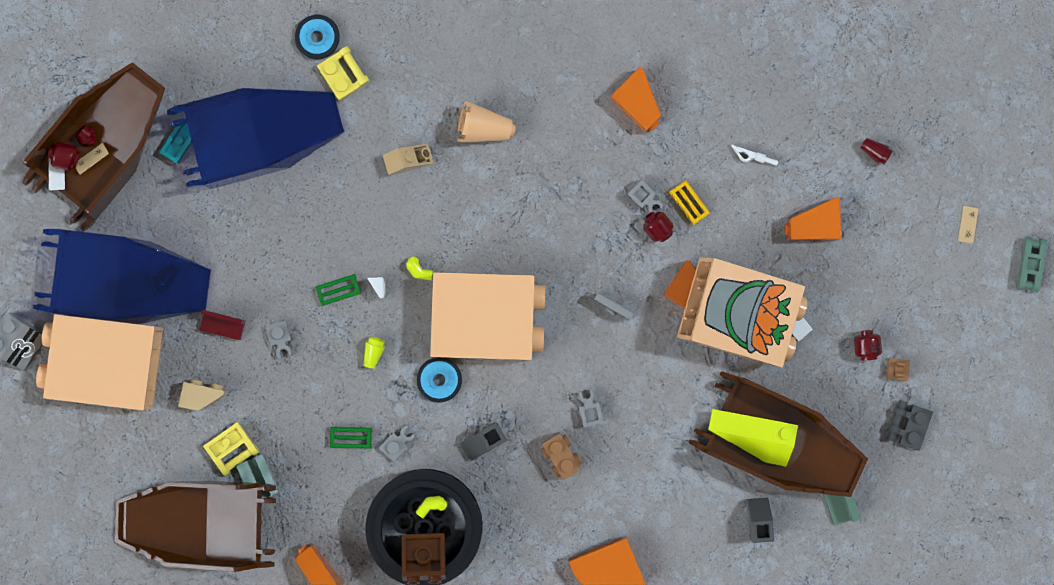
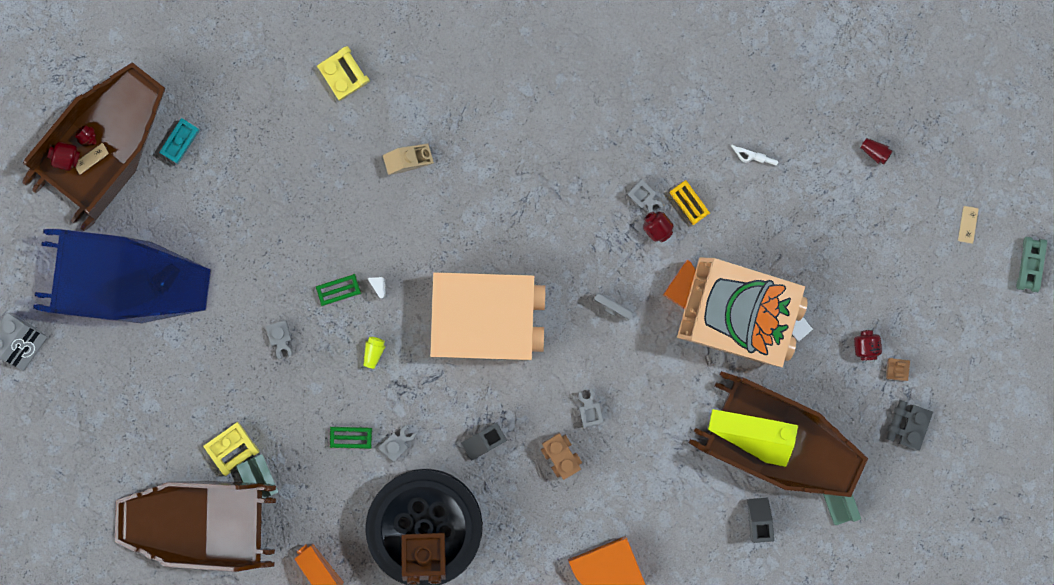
light nougat brick [36,314,163,410] -> none
white sticker [48,159,65,190] -> none
clear blue windscreen [167,88,344,189] -> none
tan slope [178,379,228,411] -> none
dark red panel [200,310,246,340] -> none
wheel [295,14,340,59] -> none
neon yellow arm [406,256,433,281] -> none
neon yellow arm [415,496,447,519] -> none
medium azure wheel [417,357,462,403] -> none
light nougat cone [457,101,516,143] -> none
orange slope [610,67,661,133] -> none
orange slope [784,197,841,241] -> none

